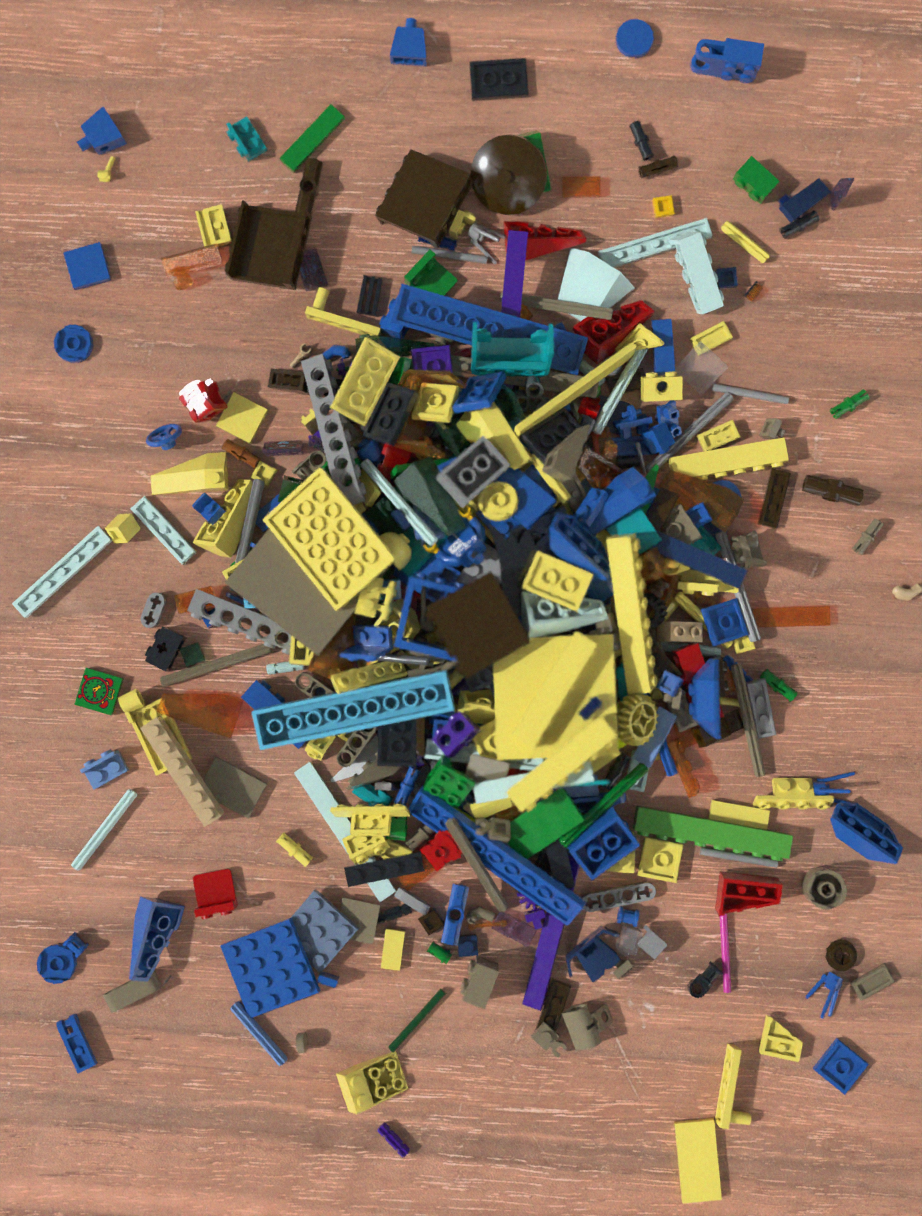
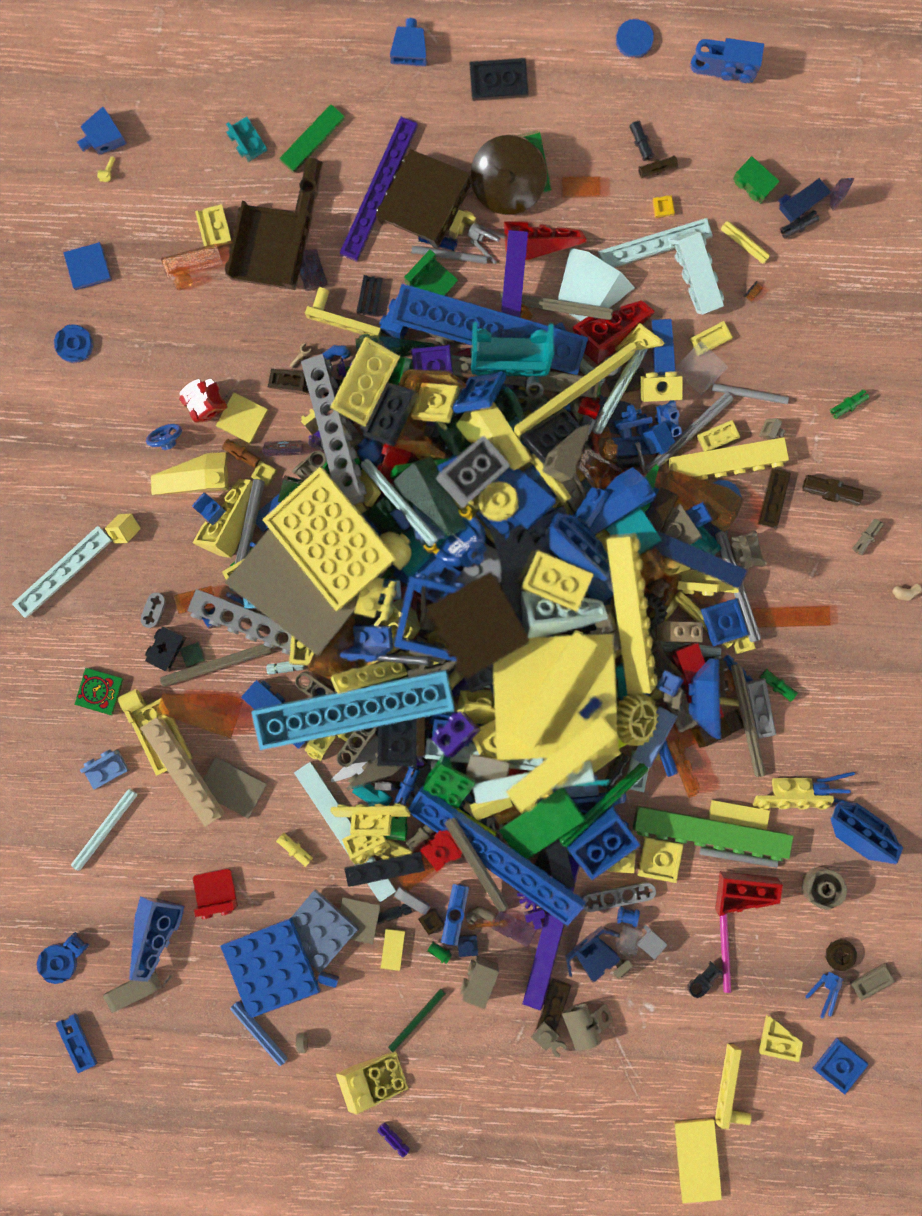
light aqua tile [130,496,197,565] -> none
dark tan plate [475,818,510,842] -> none
dark blue plate [716,267,738,289] -> none
none -> dark purple tile [340,116,418,262]

